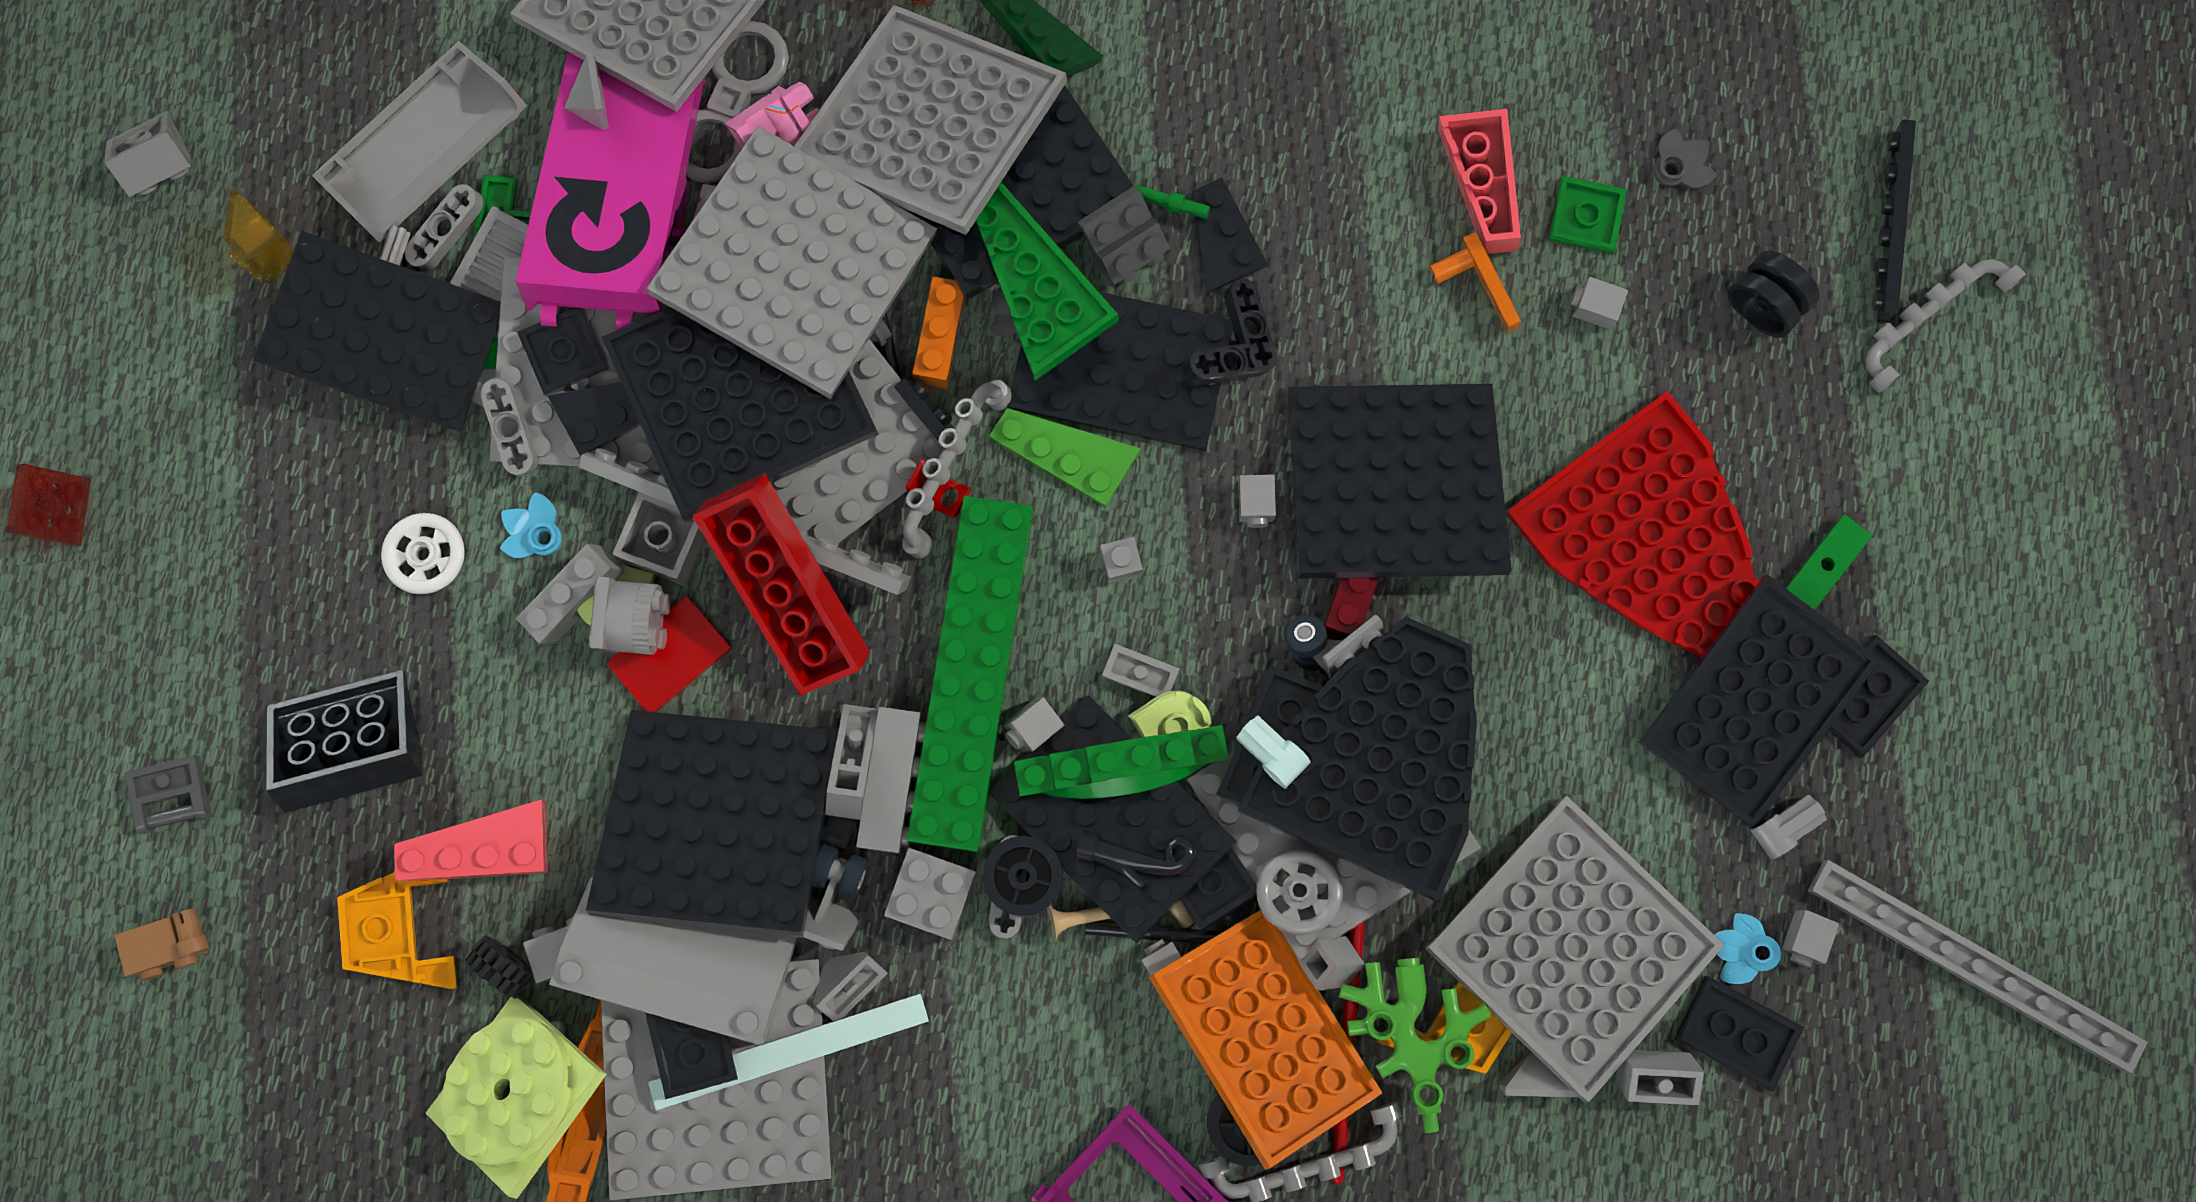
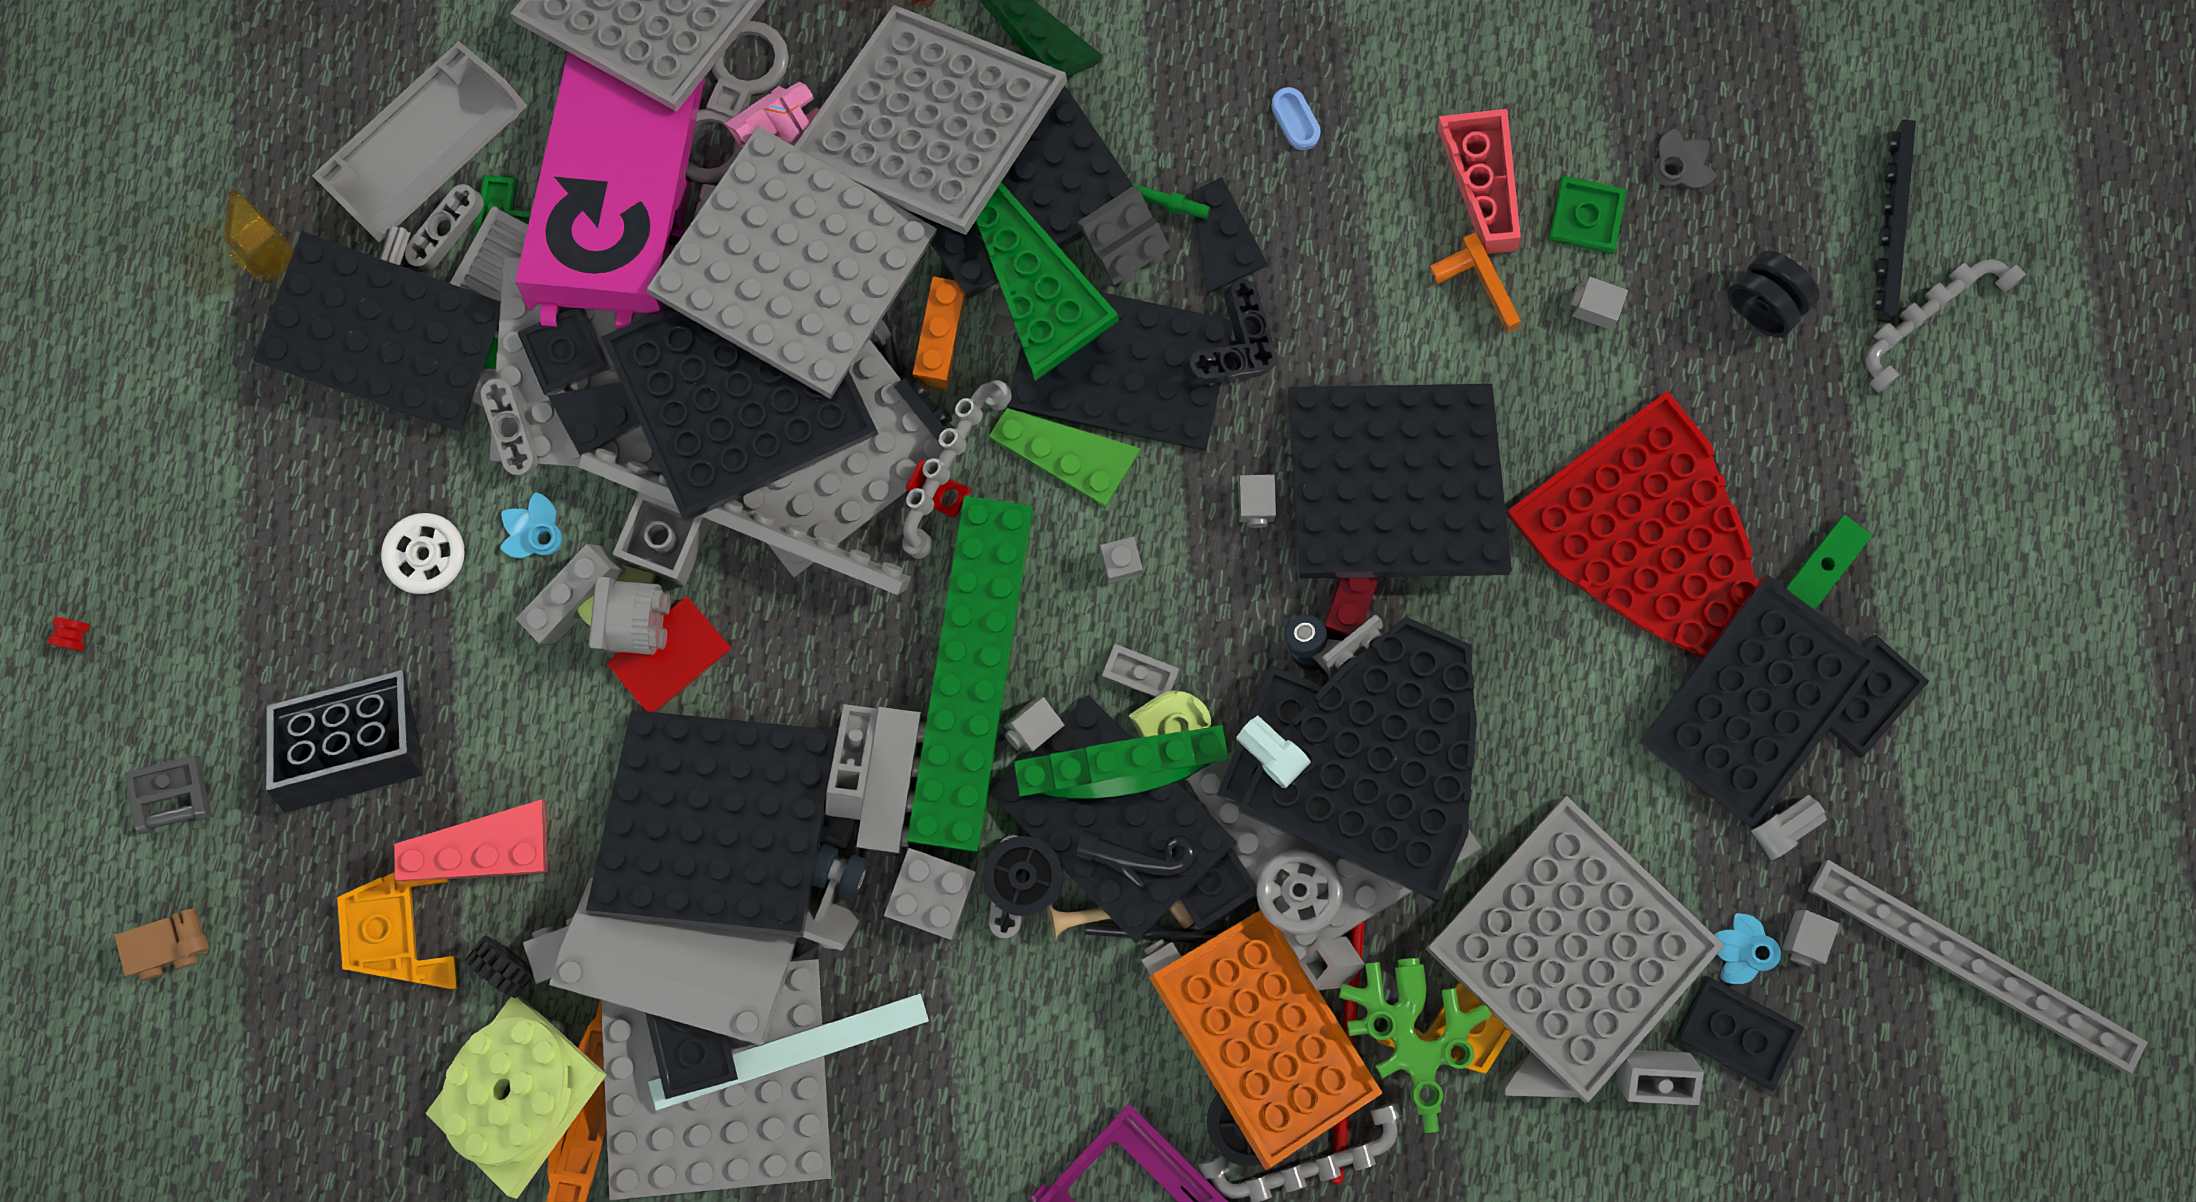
clear red plate [7,464,91,546] -> none
light grey slope [104,111,191,197] -> none
light grey slope [564,53,609,130] -> none
red brick [692,473,870,696] -> none
light grey slope [813,952,888,1022] -> none
none -> red wheel [46,617,91,652]
none -> light blue tile [1271,87,1320,150]

